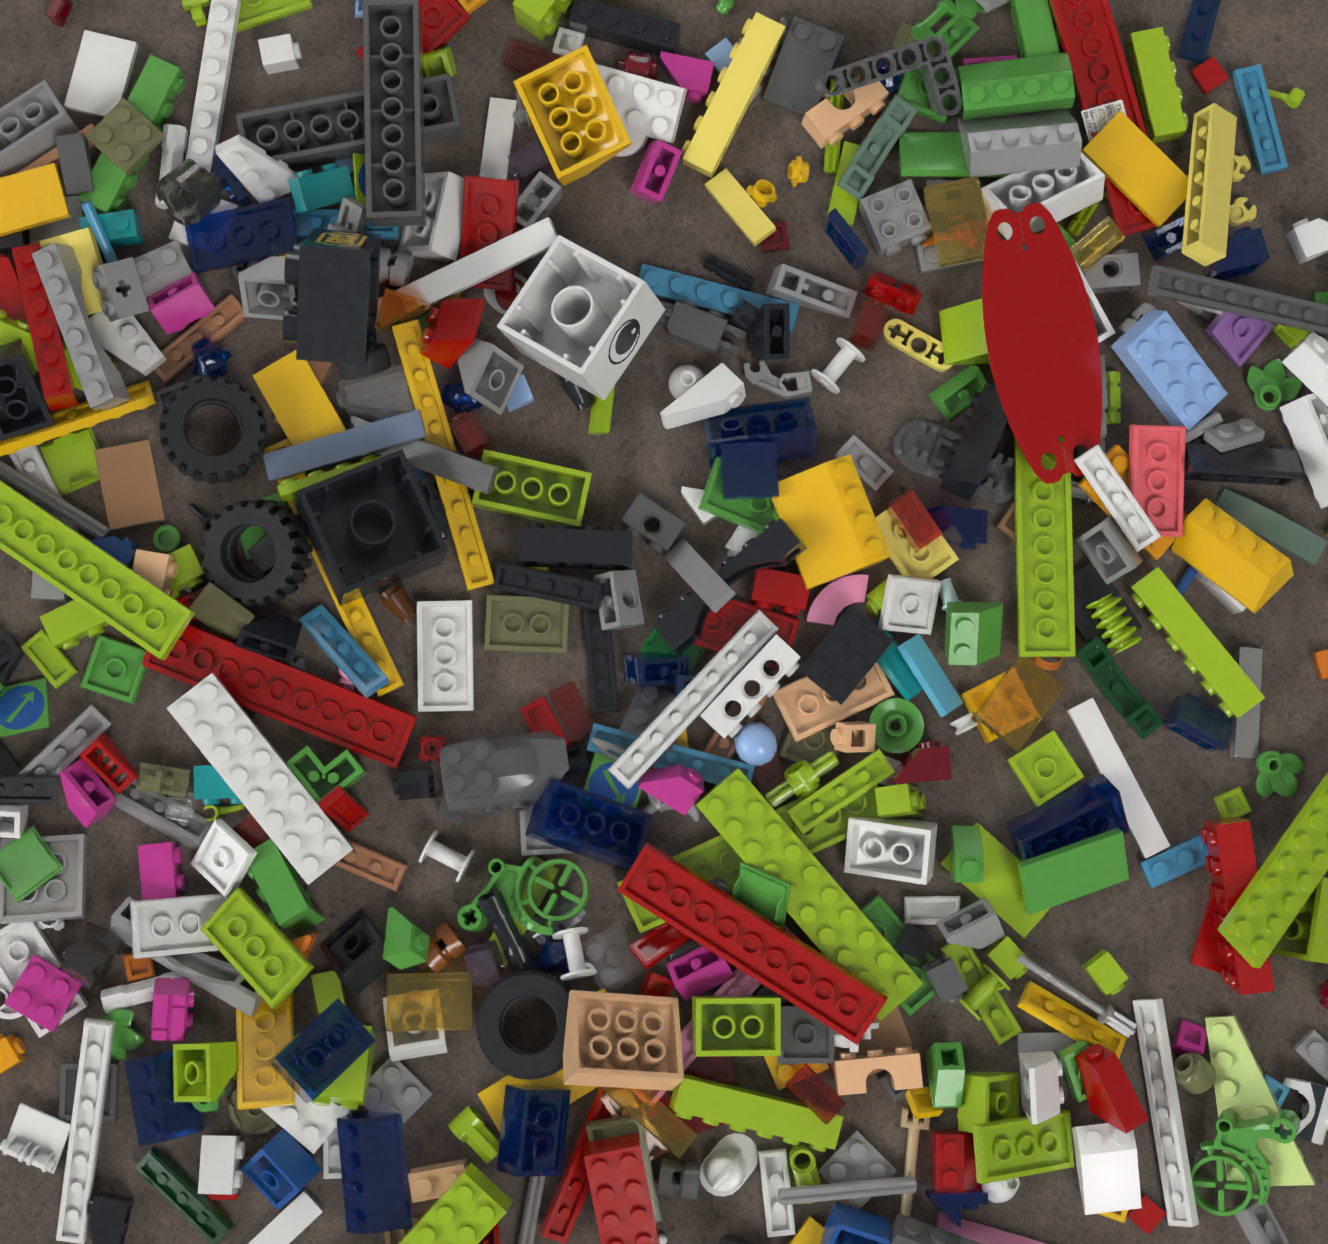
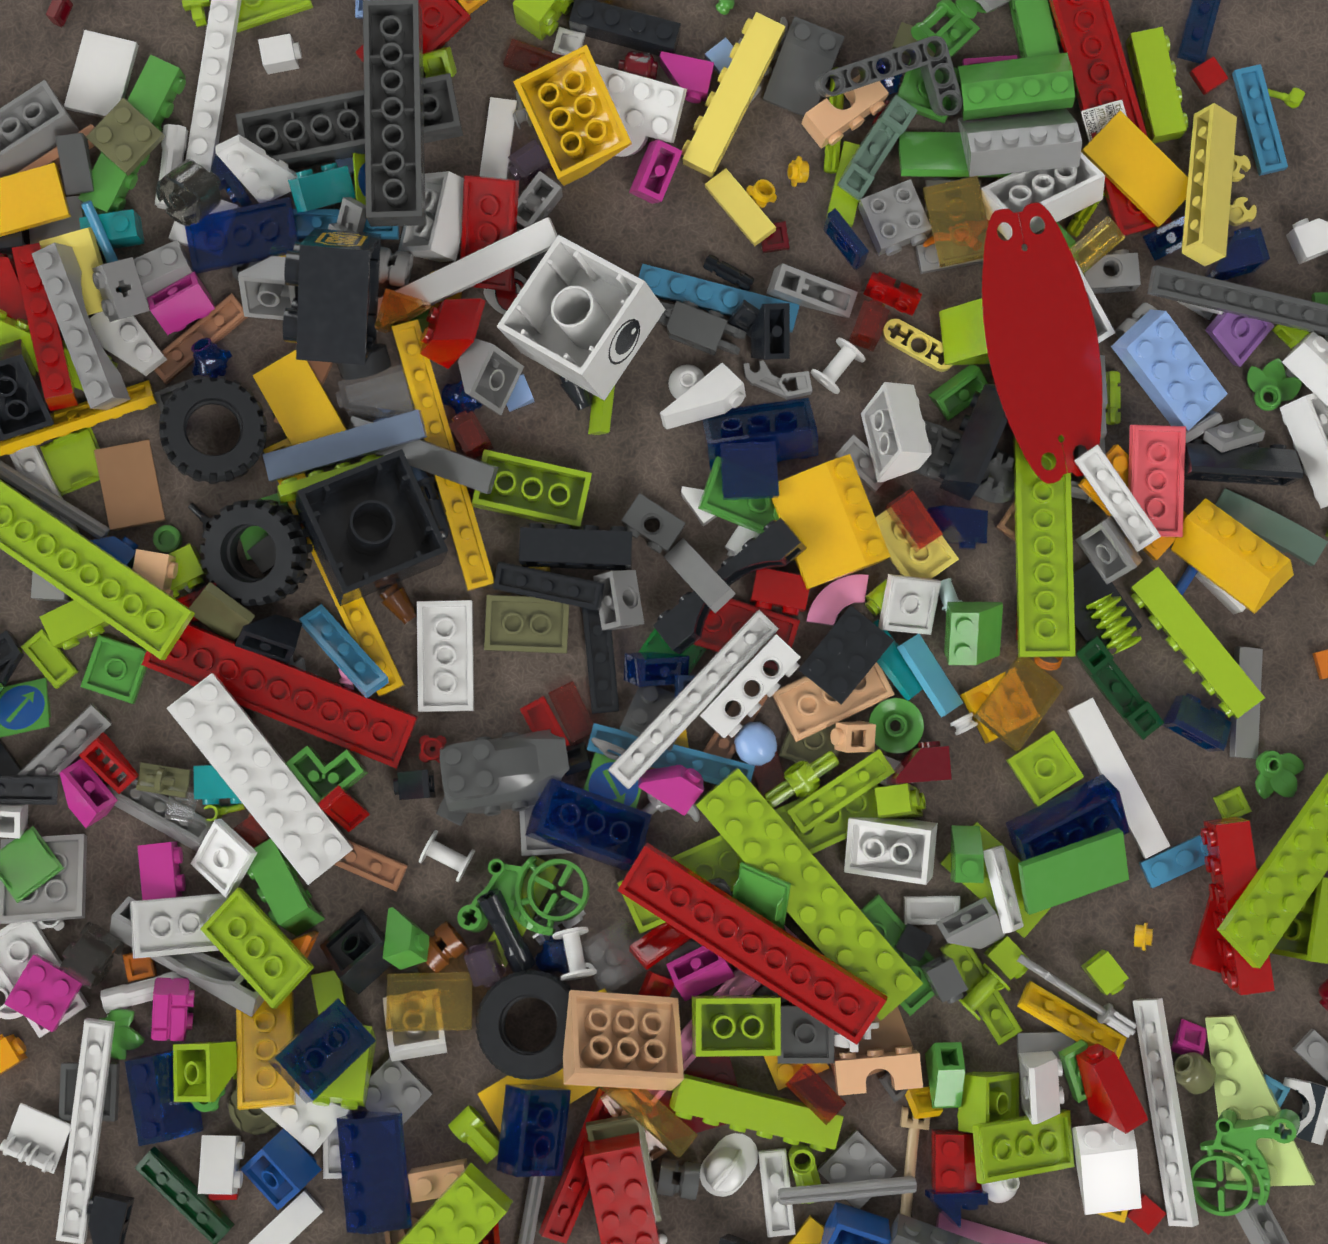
none -> white slope [861,382,932,482]
none -> white tile [983,845,1024,934]
none -> yellow plate [1134,923,1153,951]

